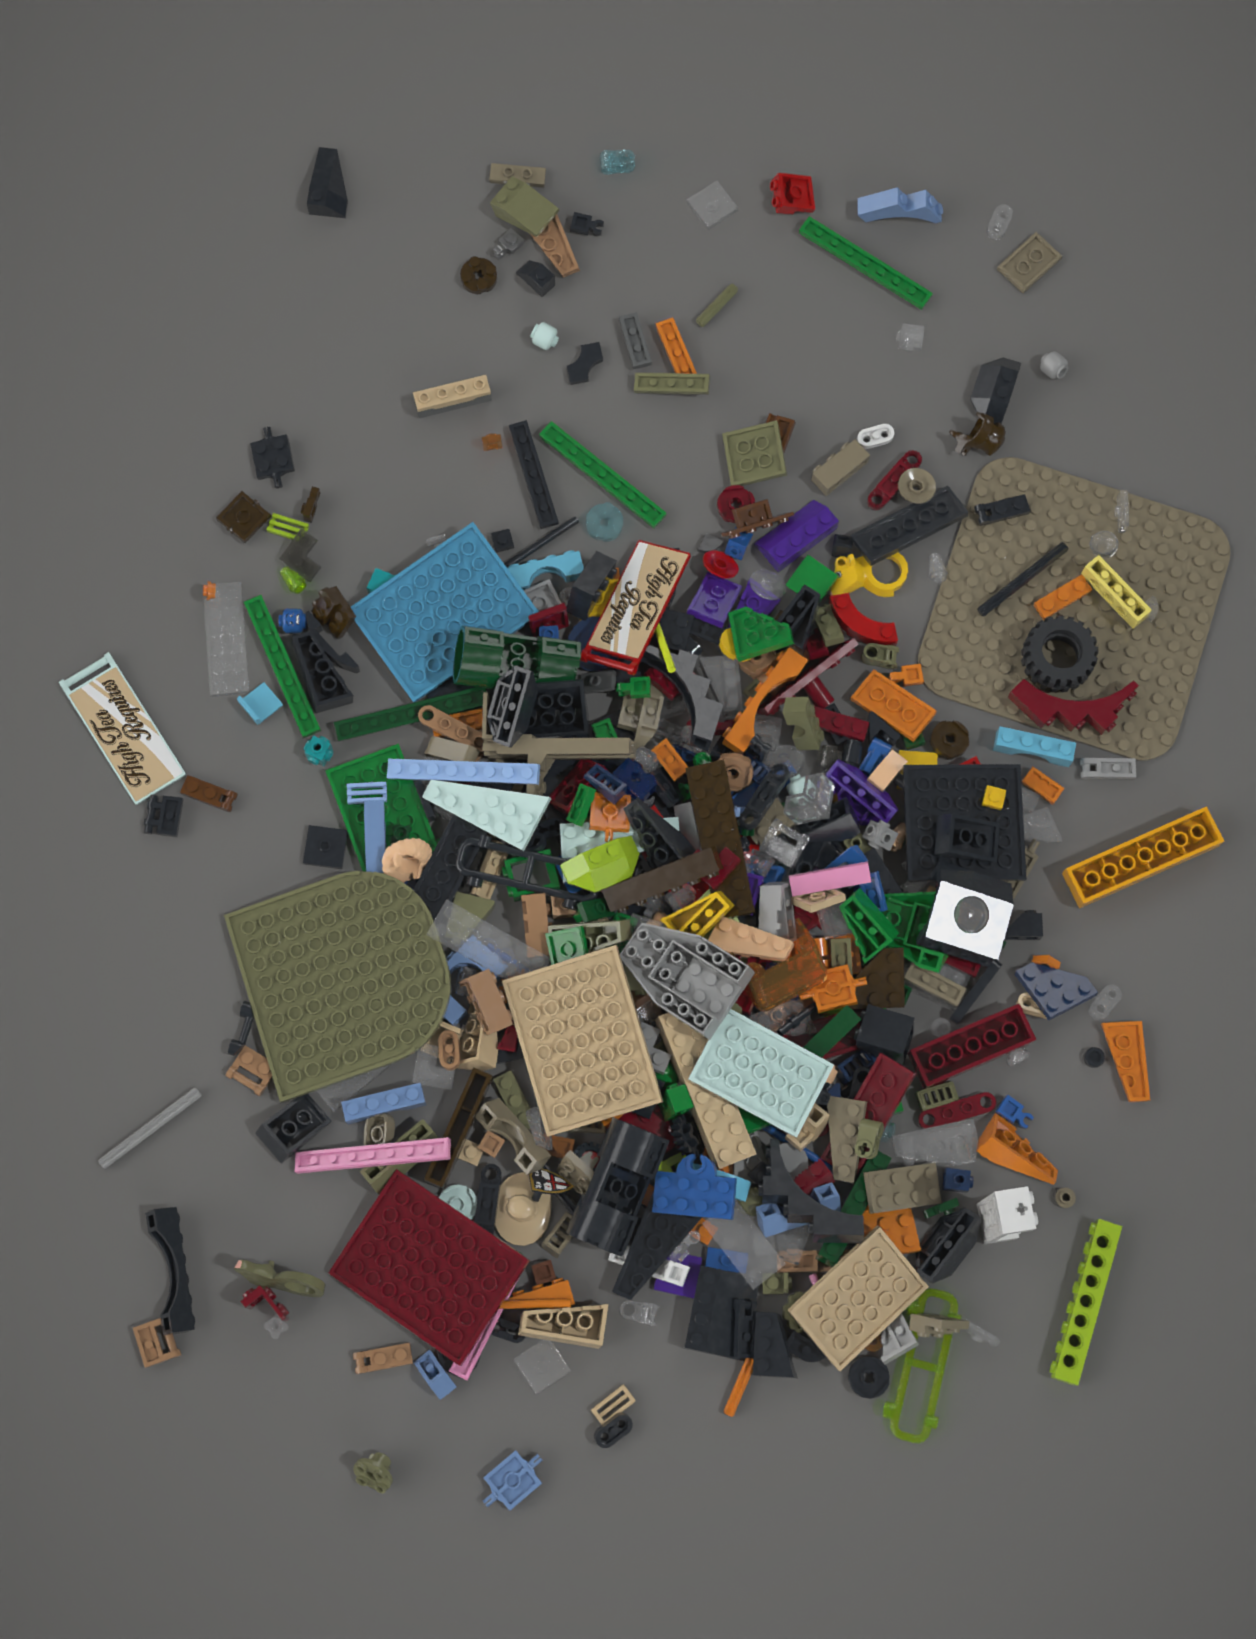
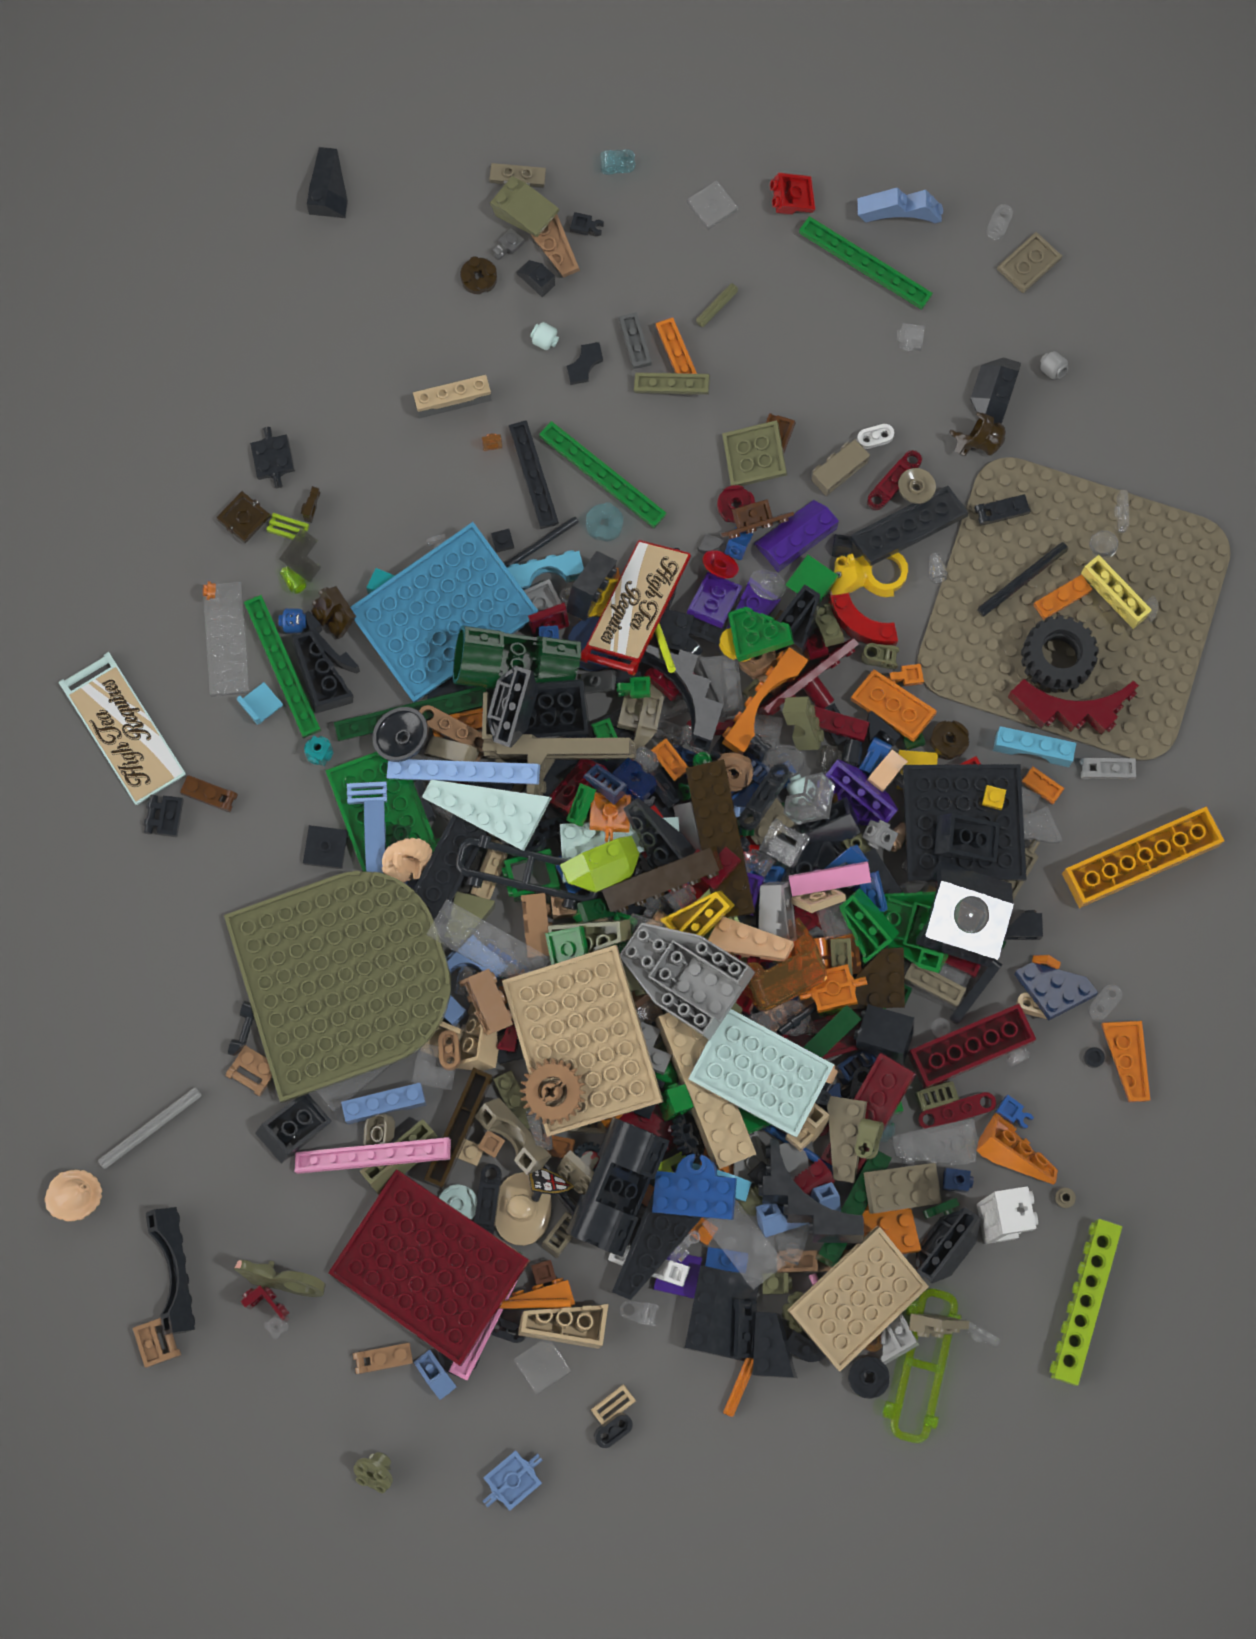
none -> light nougat piece [44,1169,102,1221]
none -> black dish [372,707,429,762]
none -> medium nougat gear [520,1058,586,1125]

